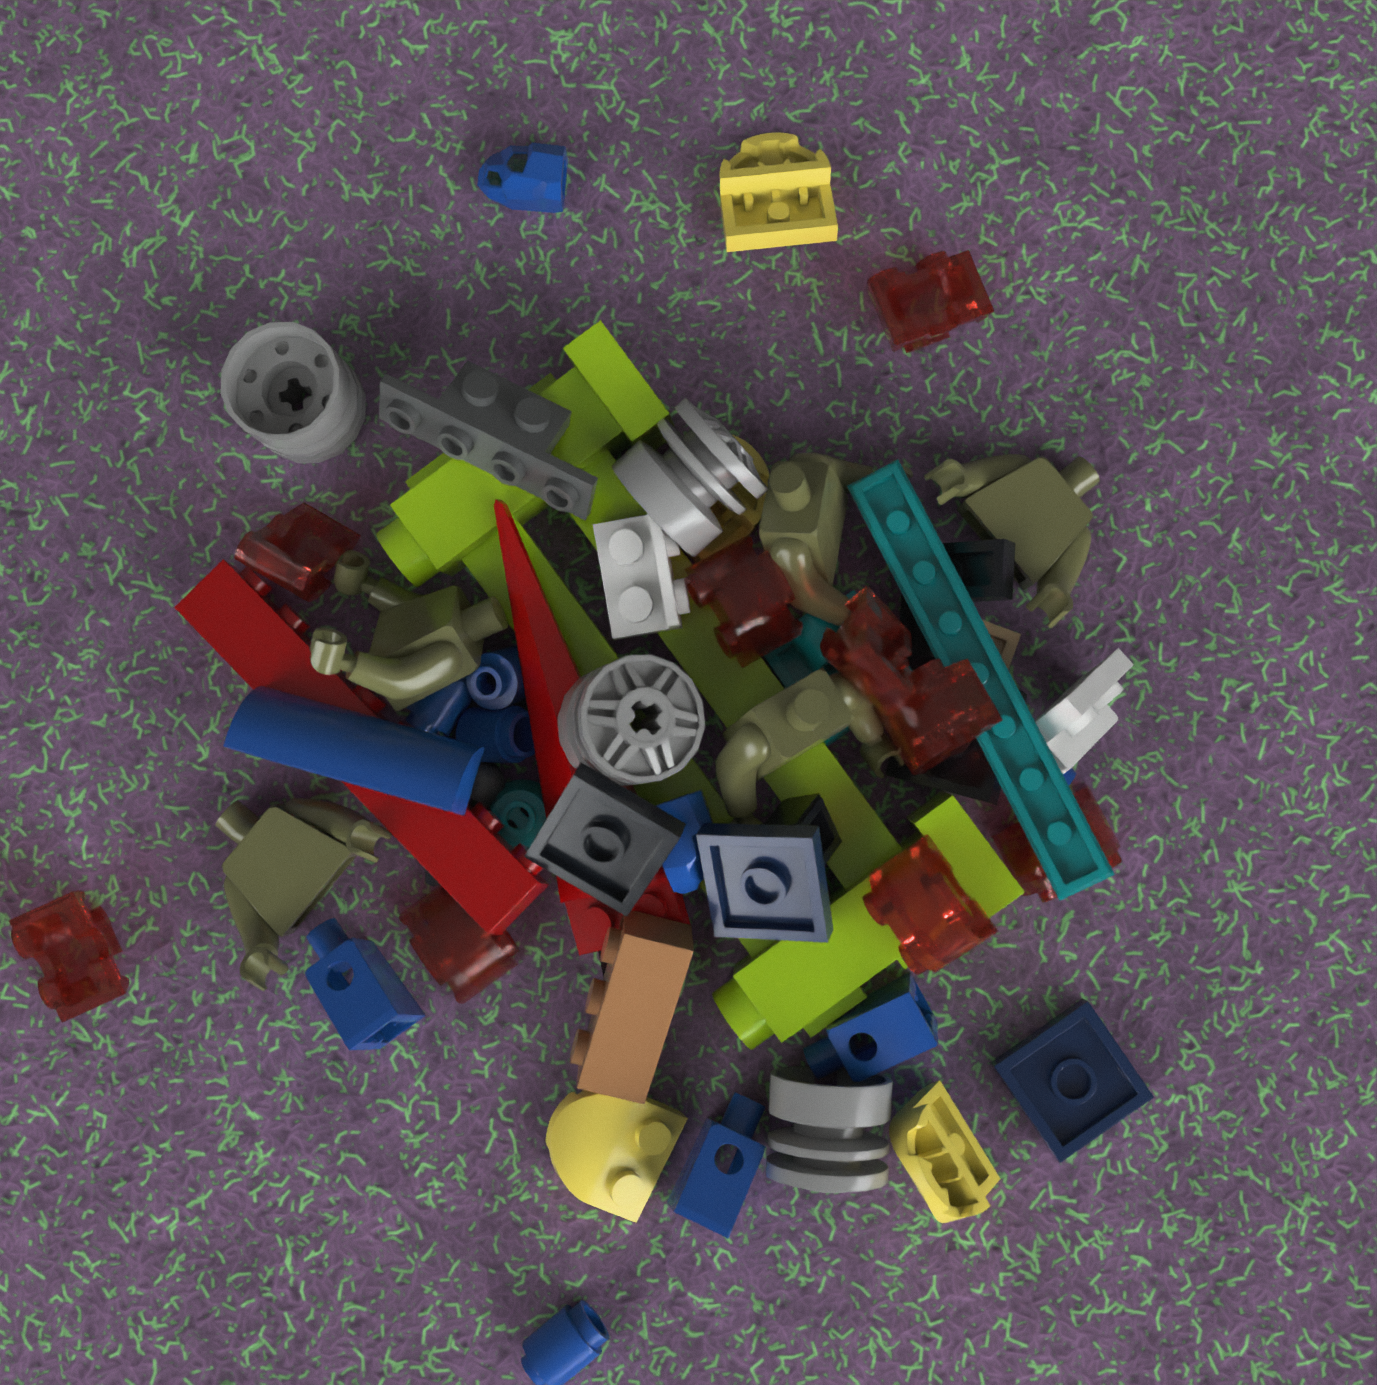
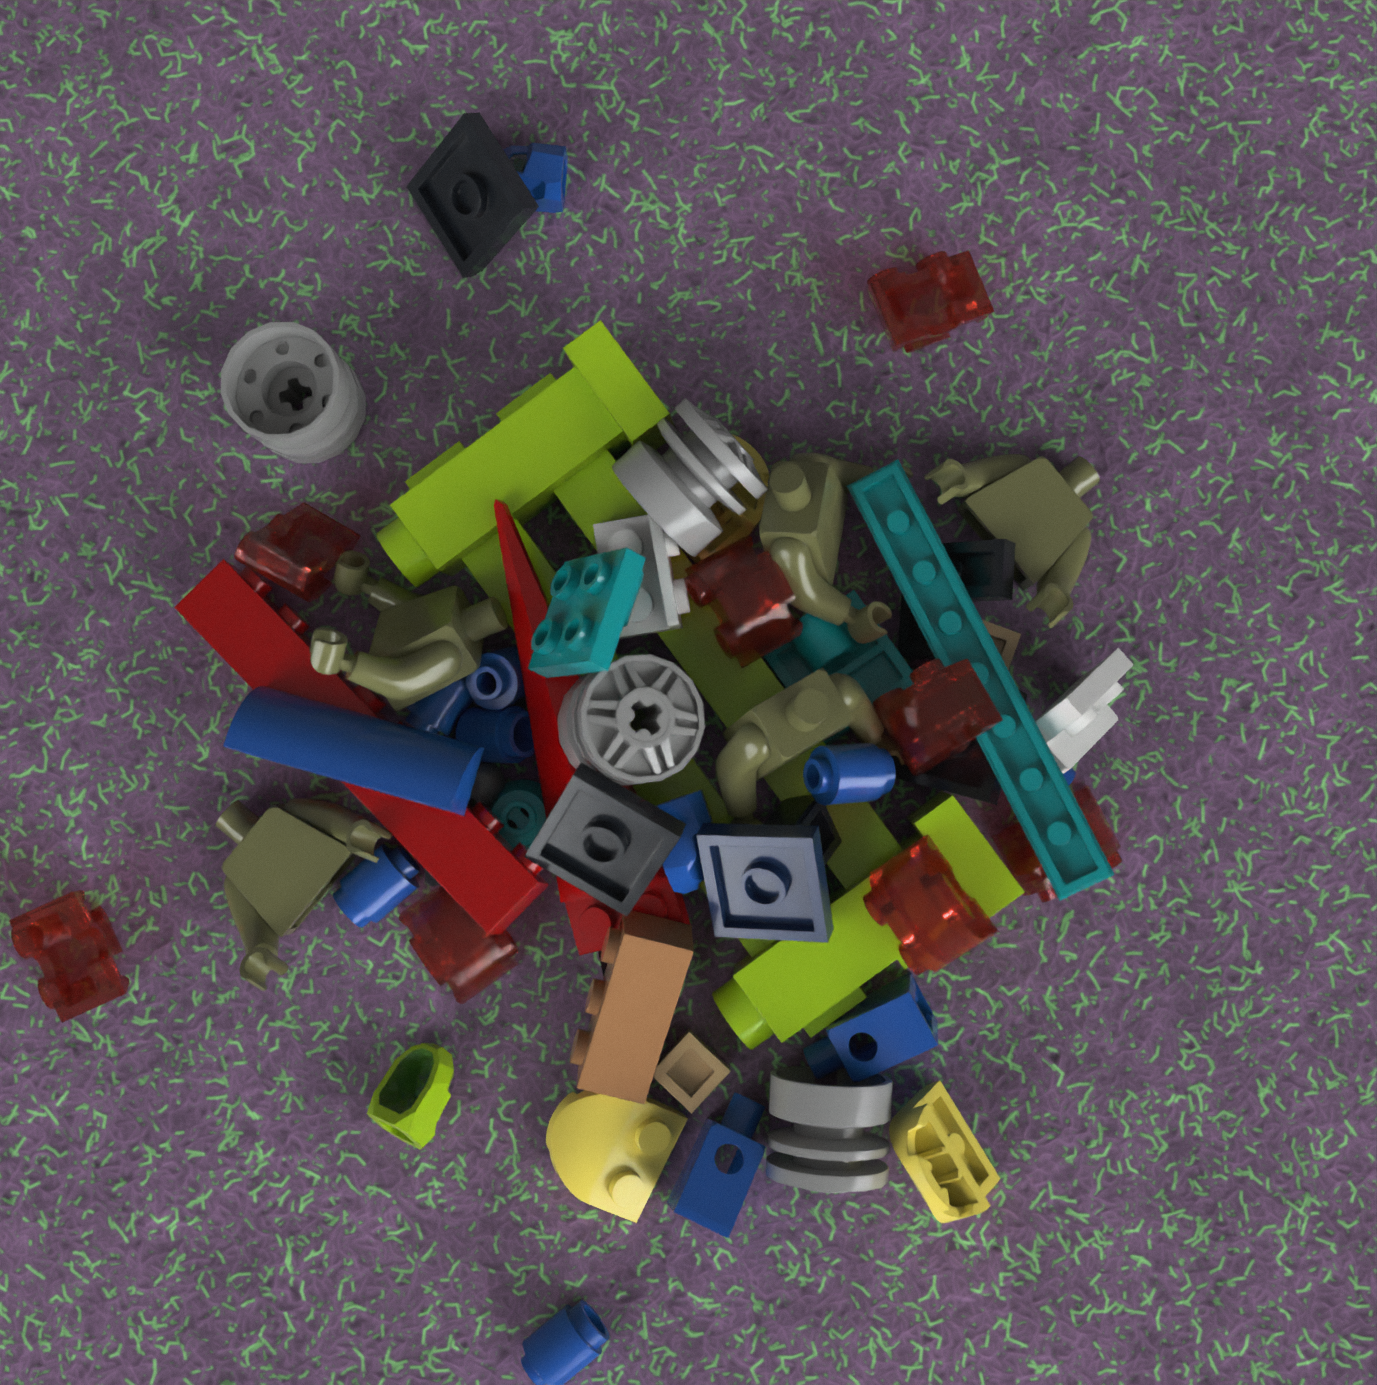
blue torso [305,918,426,1050] -> none
dark grey bracket [379,360,598,520] -> none
light yellow slope [719,132,838,252] -> none
clear red cylinder [820,586,913,715] -> none
dark blue plate [990,998,1154,1163] -> none
none -> blue brick [333,844,420,928]
none -> lime rock [367,1043,454,1149]
none -> black plate [406,112,539,278]
none -> teal plate [528,547,646,678]
none -> tan plate [653,1028,731,1114]
none -> blue brick [803,743,896,805]

